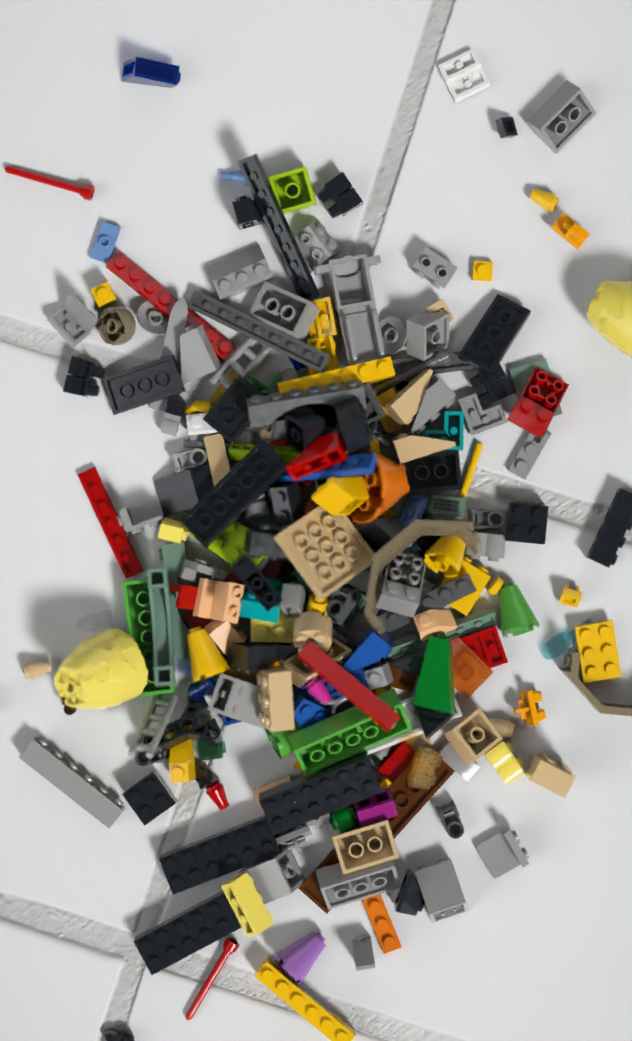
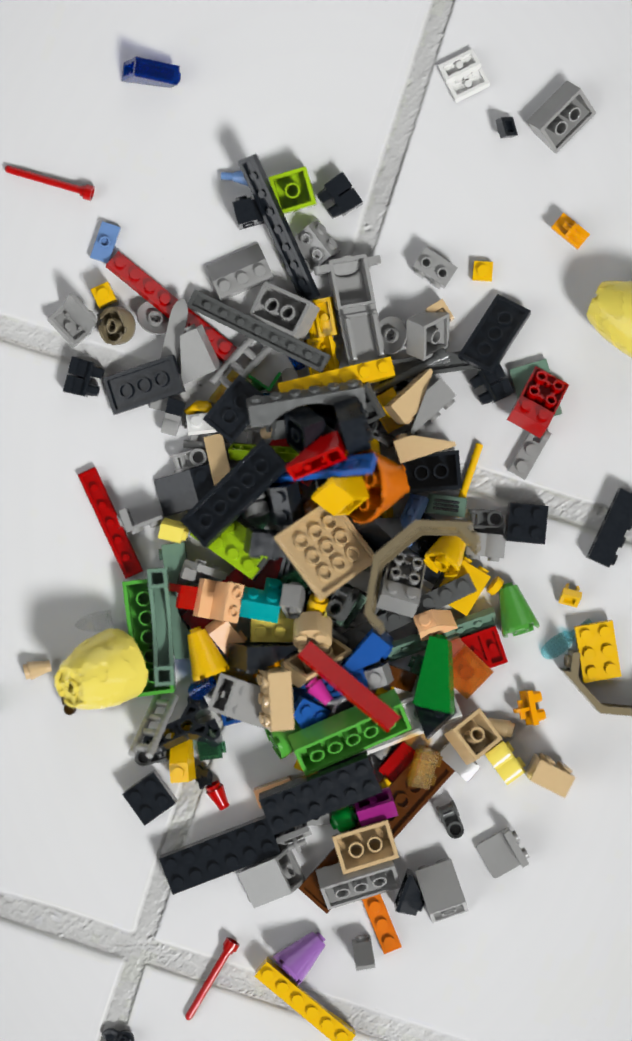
light grey brick [19,737,125,828] -> none
black brick [134,890,242,975] -> none
light yellow brick [221,872,274,937] -> none
black slope [229,553,283,612] -> none
teal brick [424,411,464,451] -> none
light grey plate [458,393,507,436] -> none
yellow cone [530,188,560,212] -> none

